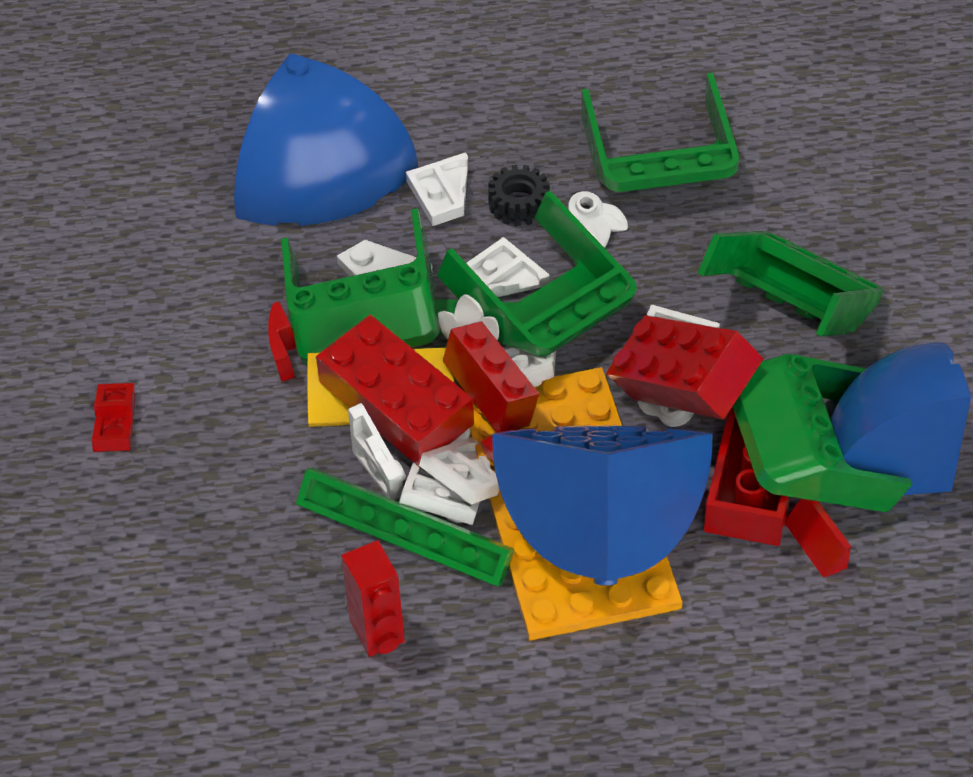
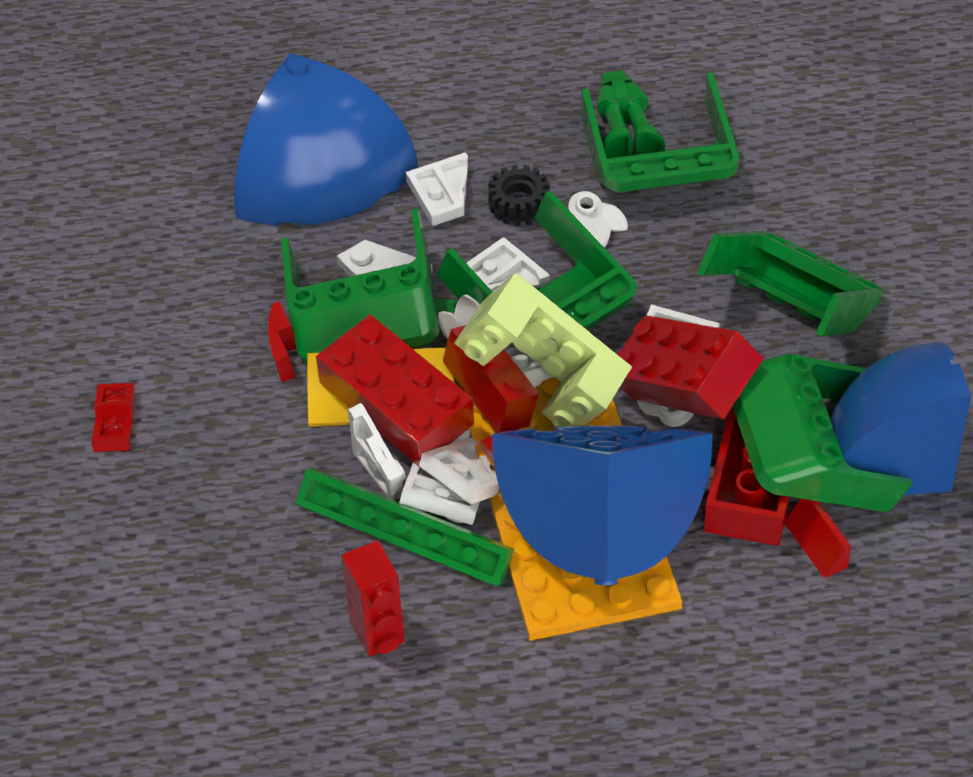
none -> yellowish green plate [455,272,632,427]
none -> green piece [597,70,666,158]

